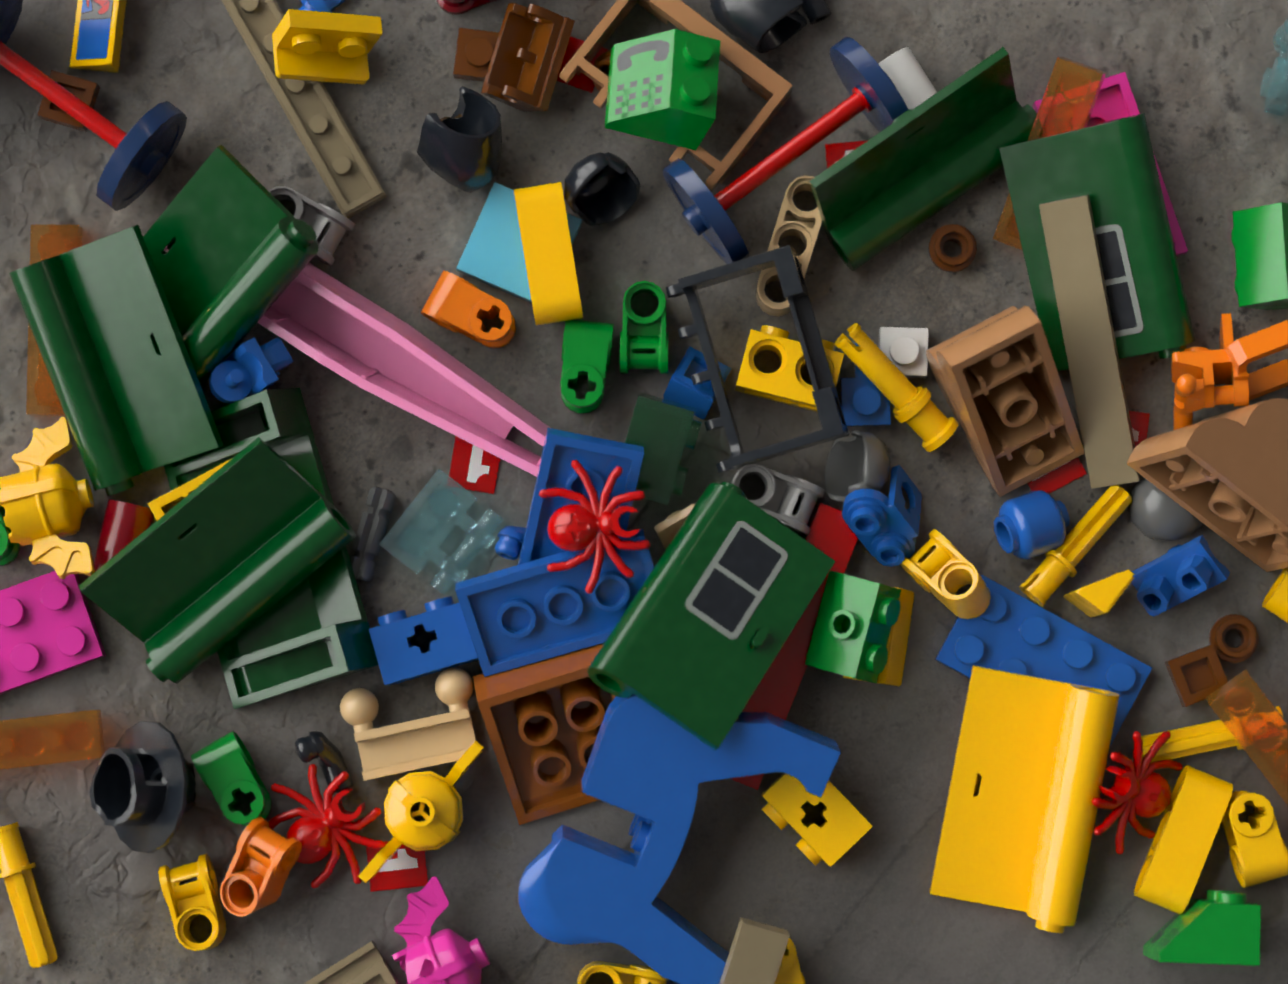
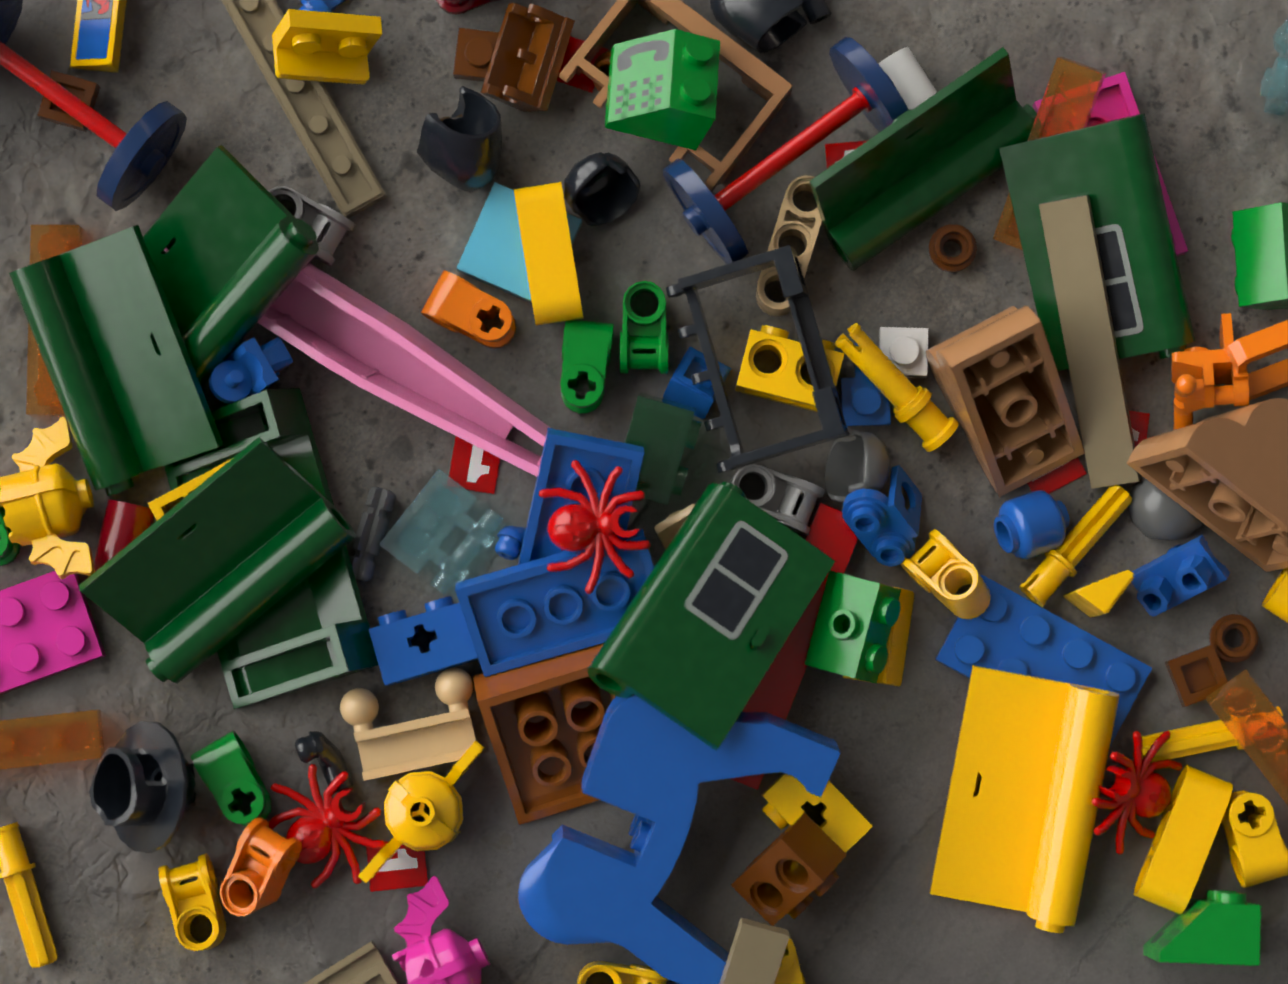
none -> reddish brown brick [731,813,847,926]

